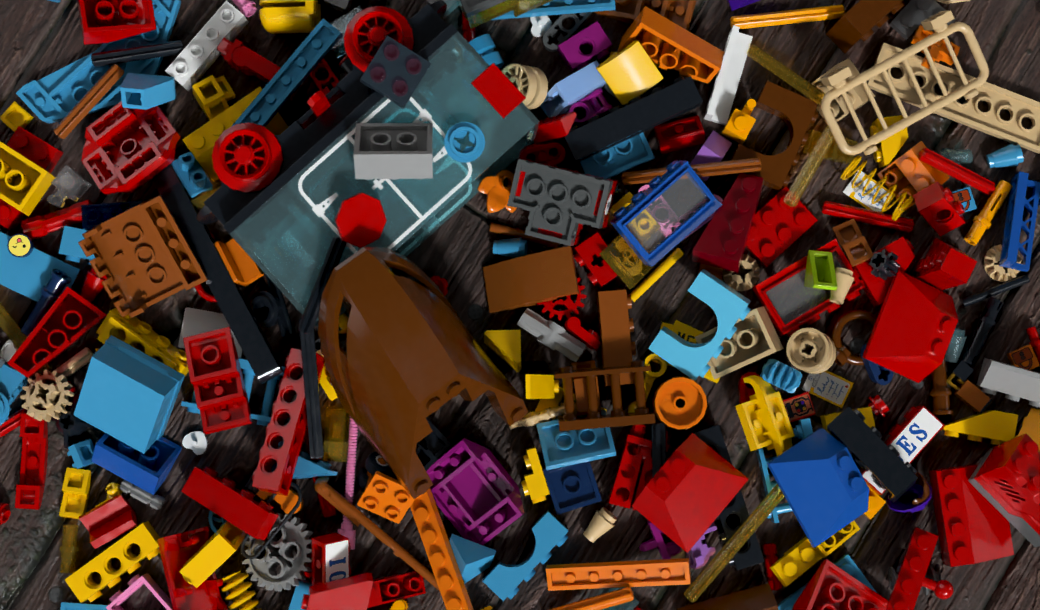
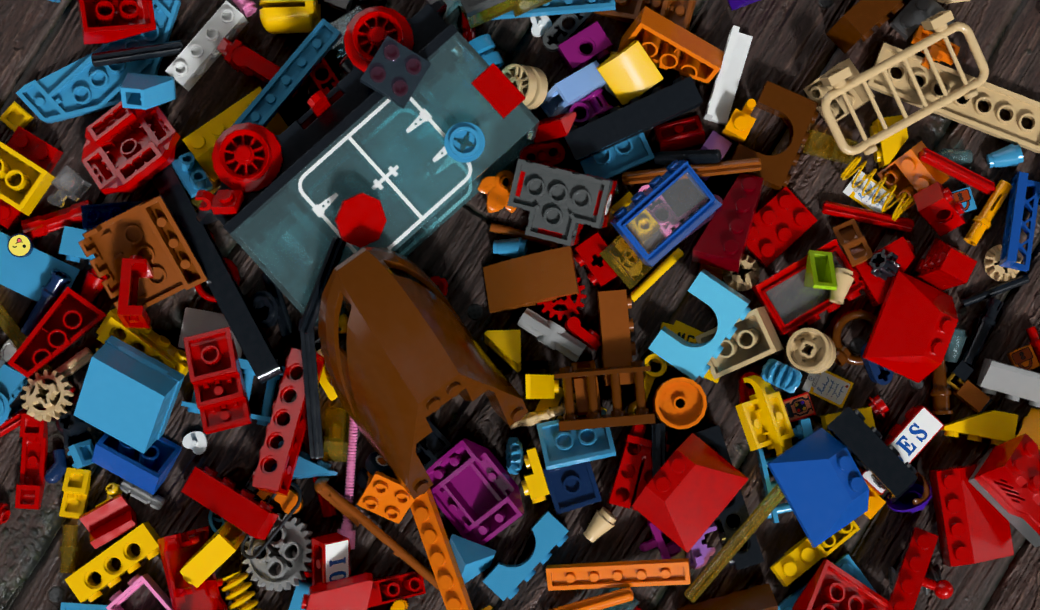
dark orange axle [54,64,124,139] -> none
yellow brick [192,75,235,121] -> none
orange panel [214,237,264,287] -> none
light grey slope [353,123,433,180] -> none
light orange axle [730,5,845,29] -> none
clear yellow axle [747,45,825,105] -> none
red axle [763,543,782,591] -> none
clear yellow axle [784,126,835,207] -> none
none -> dark blue arm [45,449,67,484]
none -> red panel [117,255,154,328]
none -> red plate [195,189,244,214]
none -> dark azure gear [505,437,523,475]
none -> black axle [654,149,722,165]

